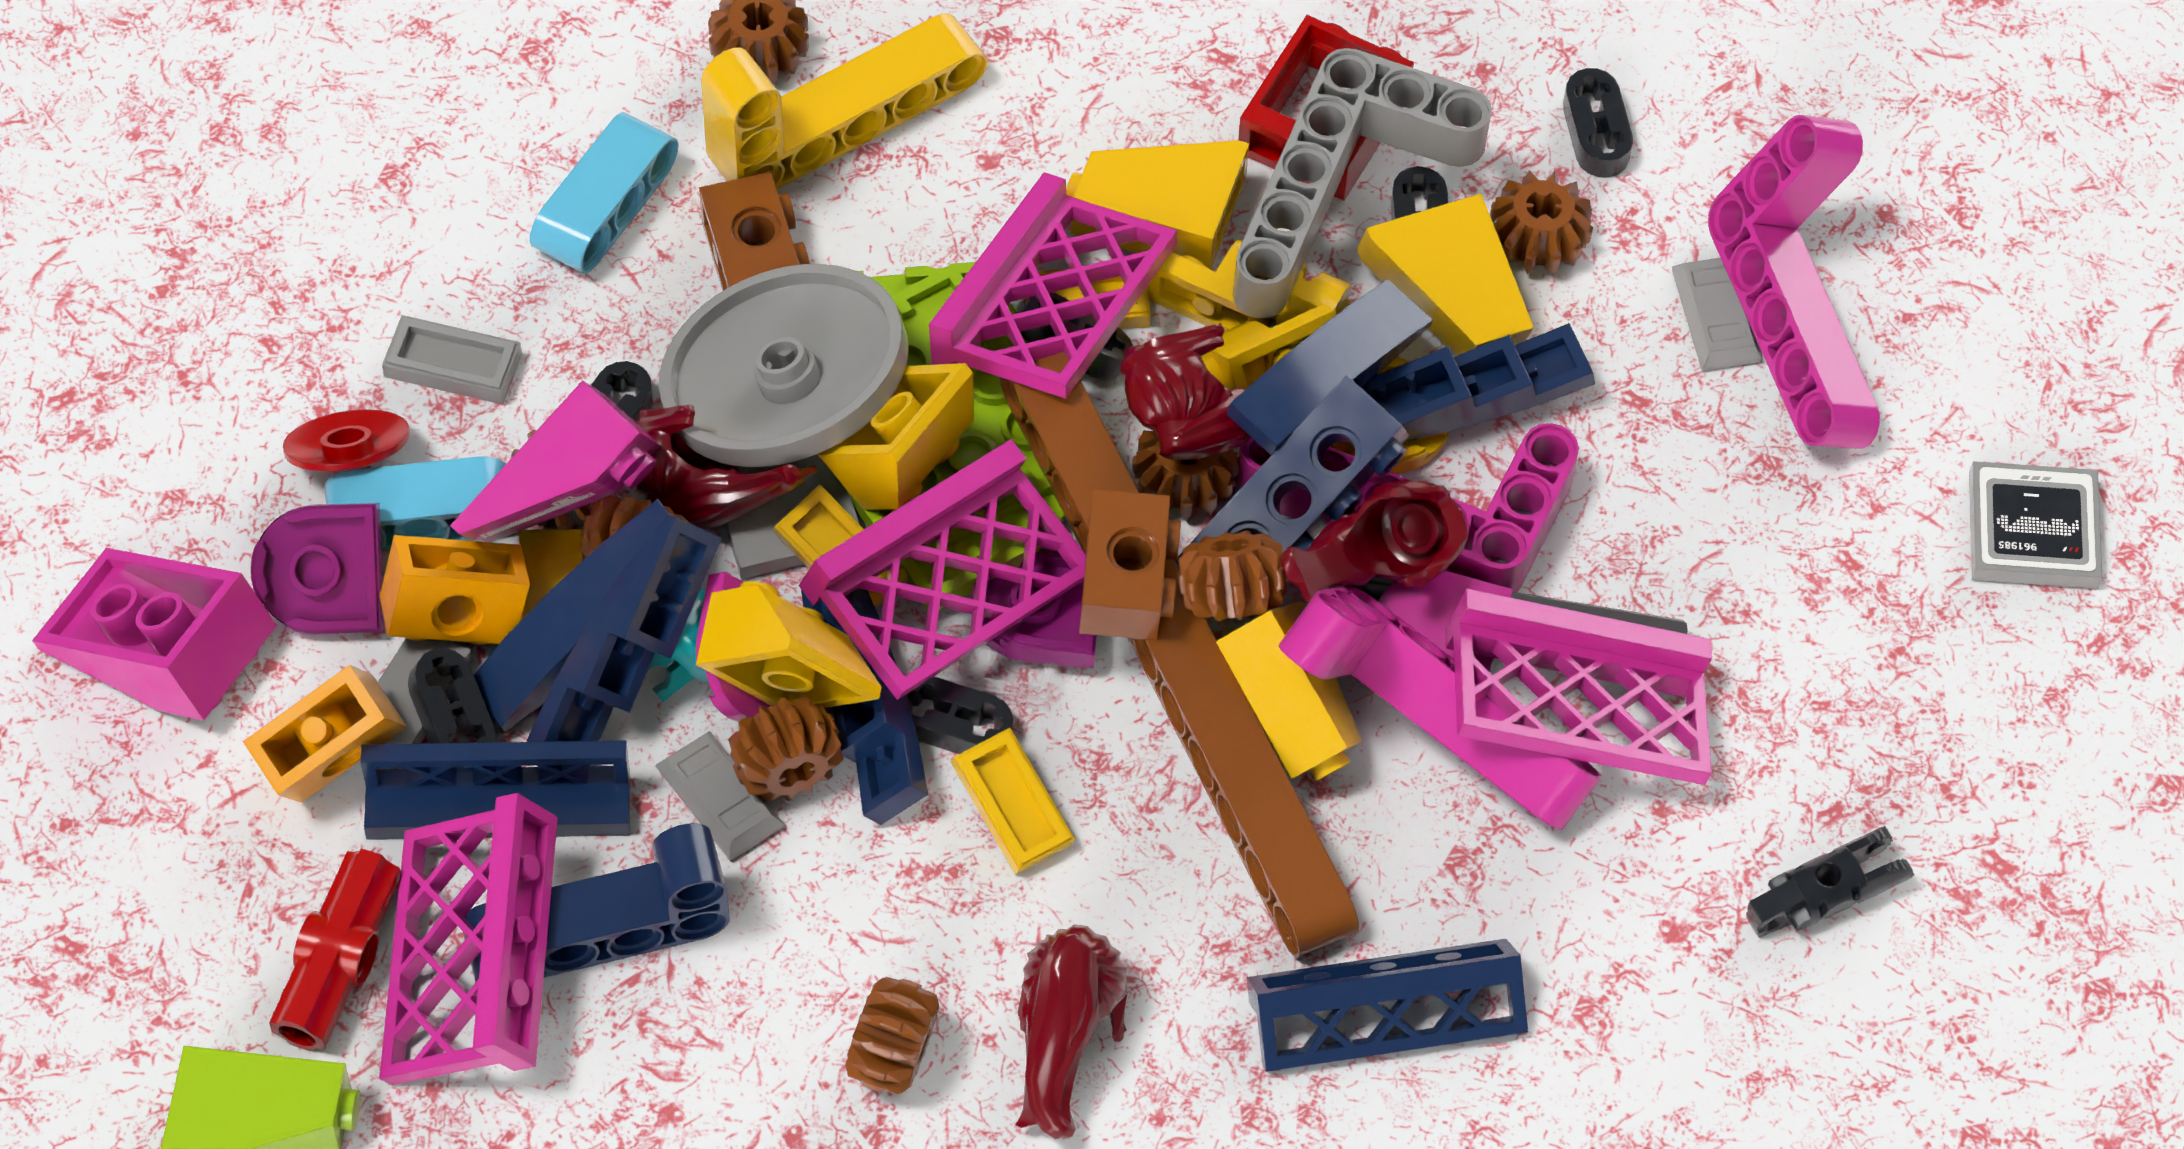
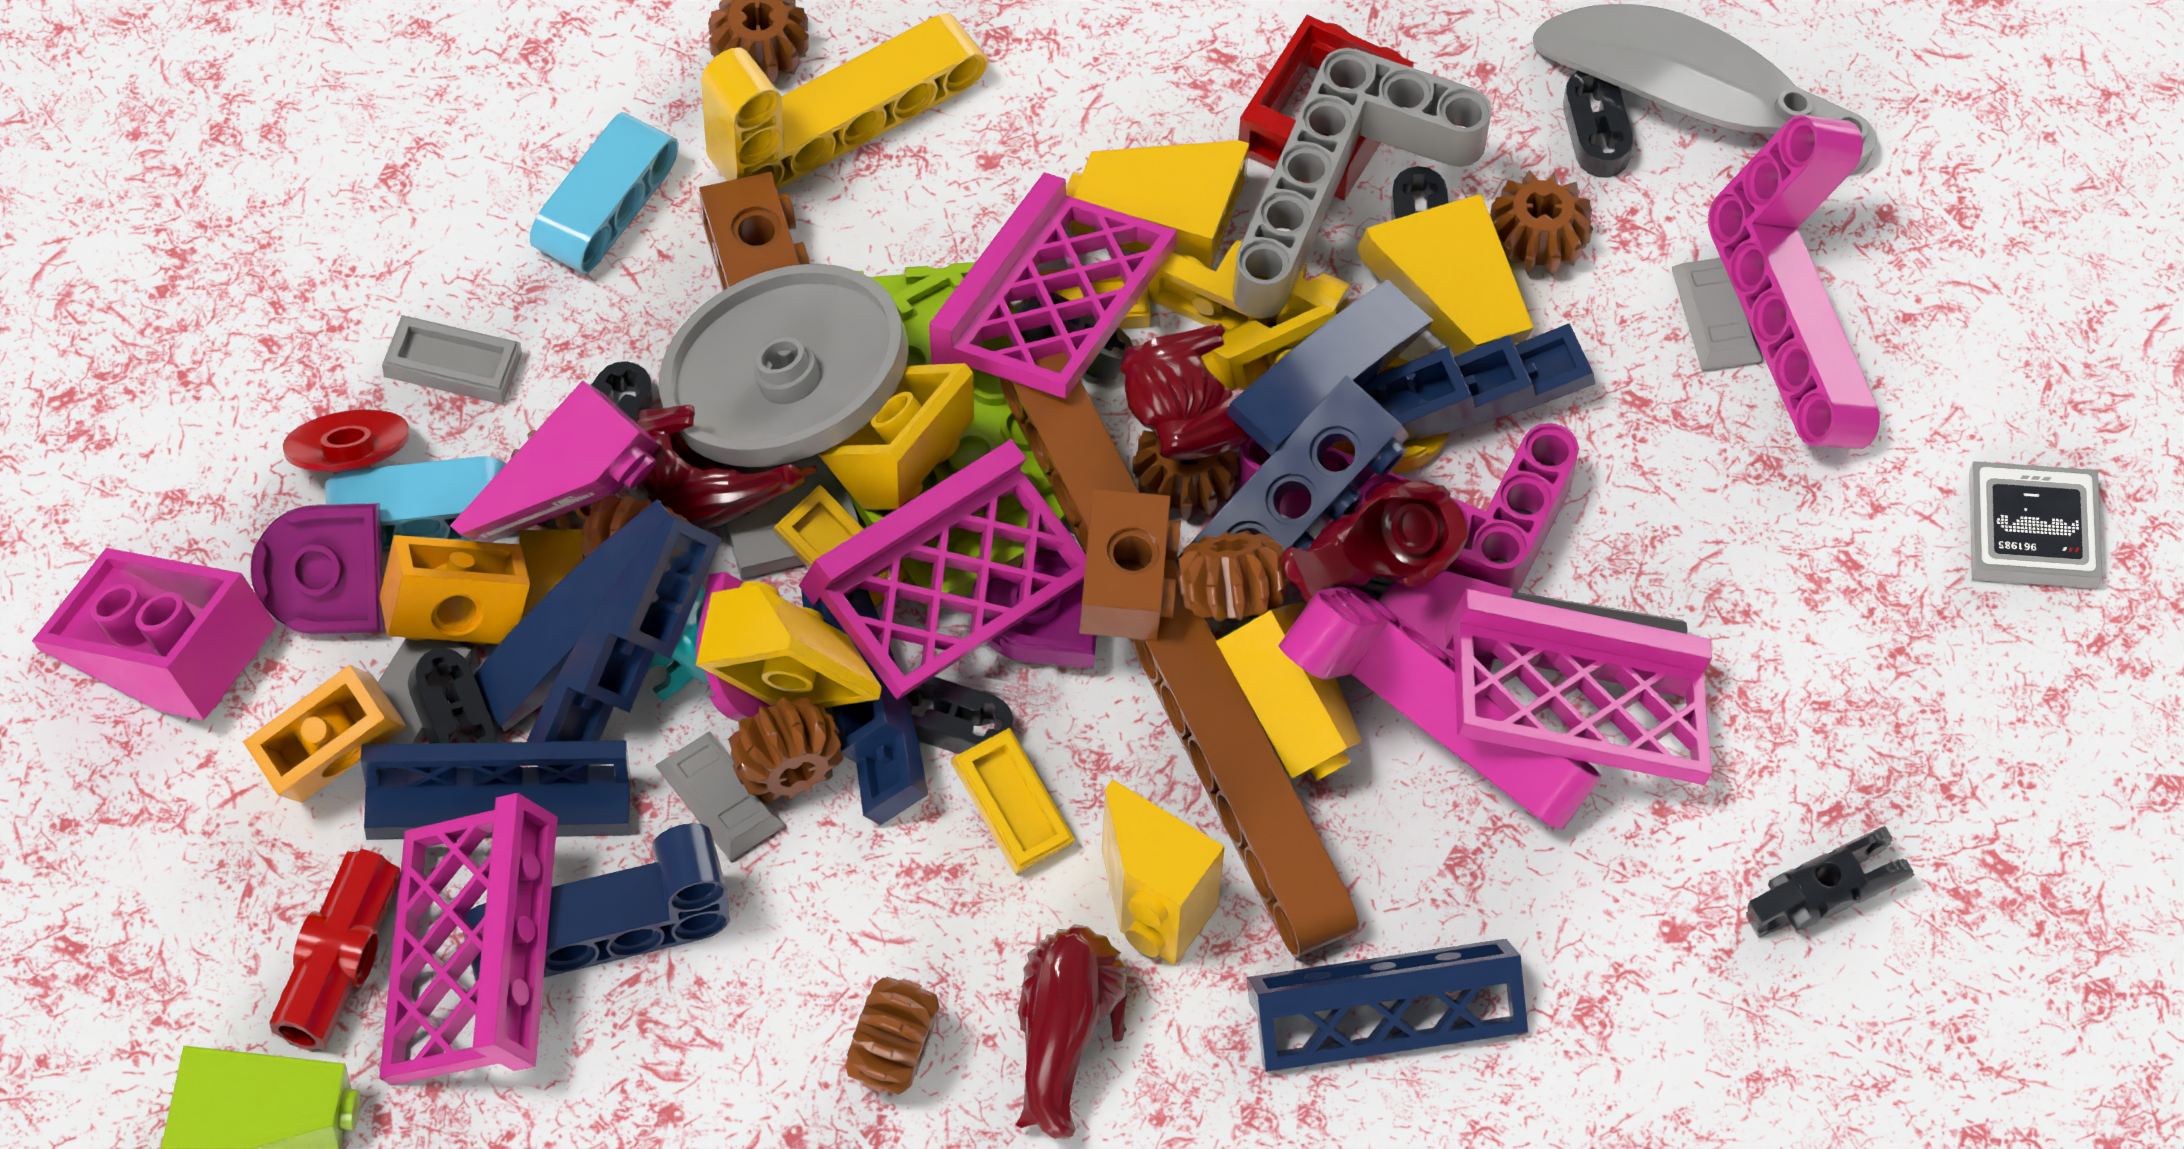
none -> yellow slope [1101,779,1225,965]
none -> light grey plant [1533,4,1877,172]

